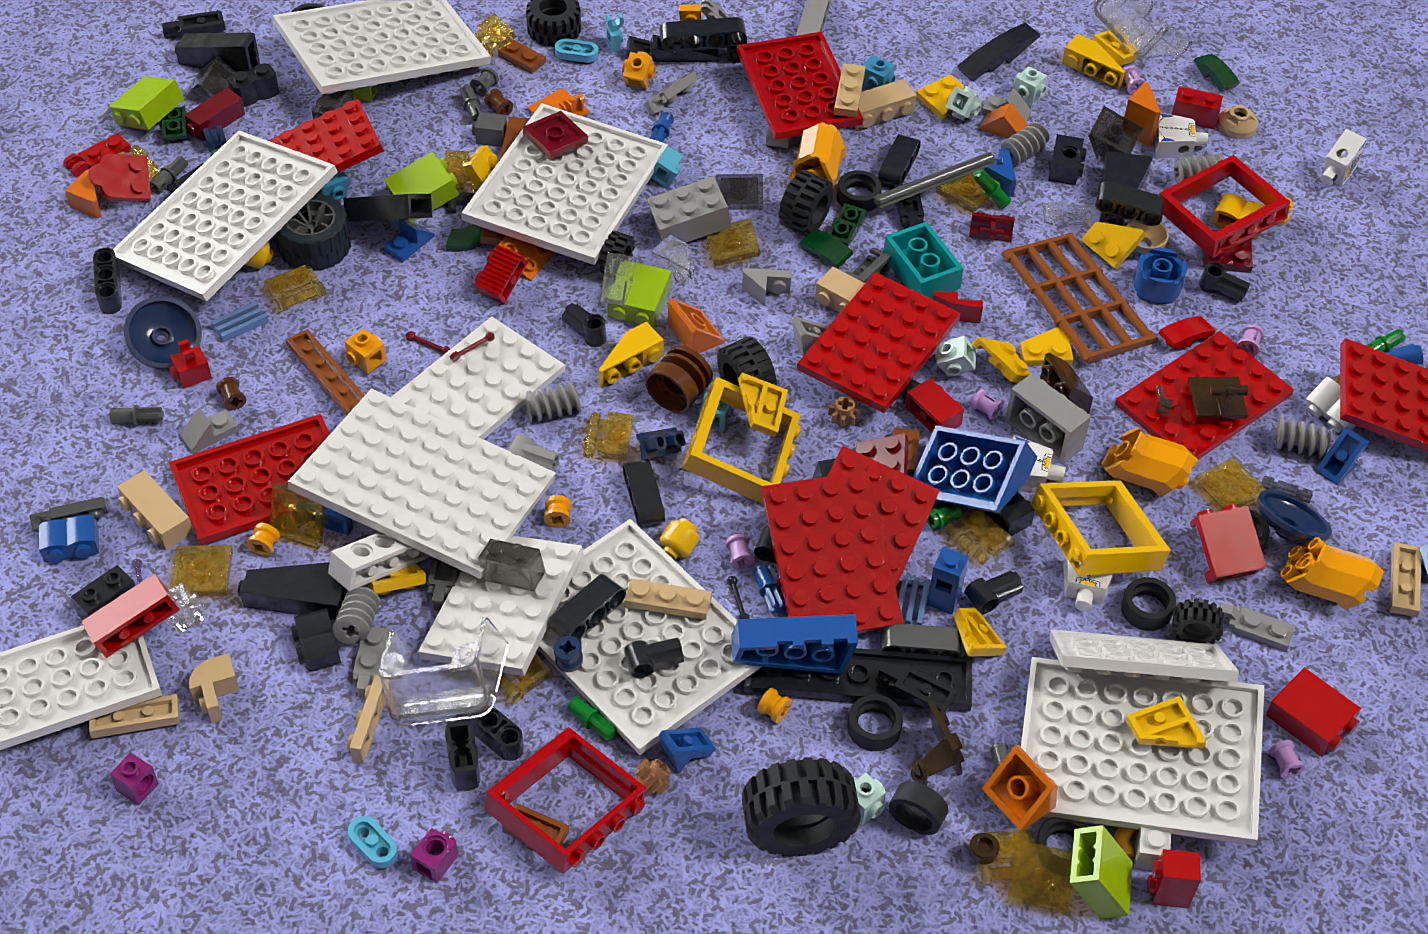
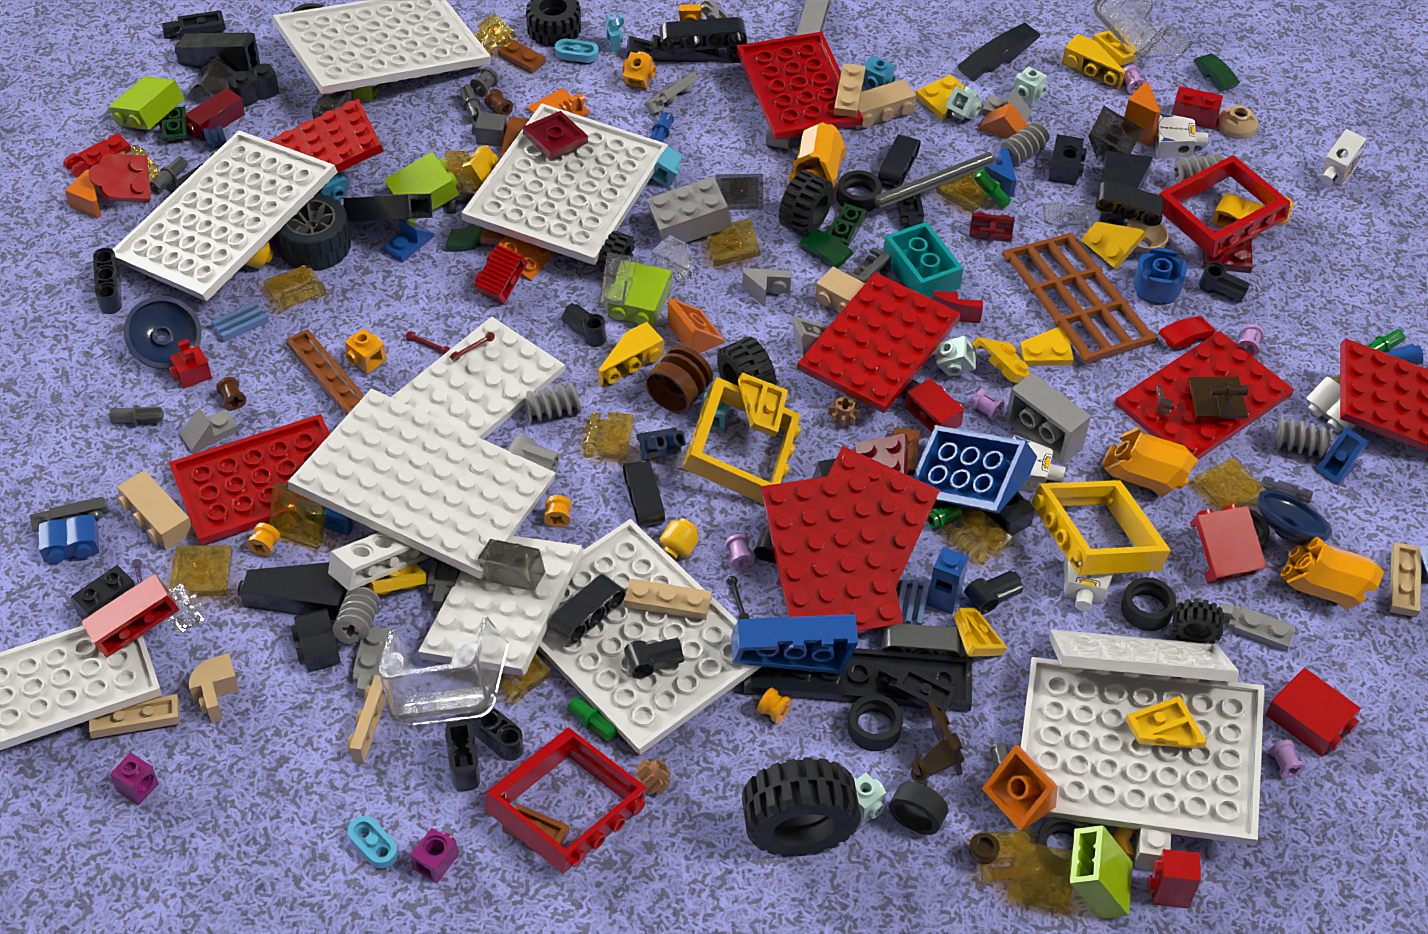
dark blue wheel [553,636,583,672] -> none
blue slope [659,728,716,773] -> none
blue axle [753,564,785,614] -> none
dark brown slope [1040,353,1093,414] -> none

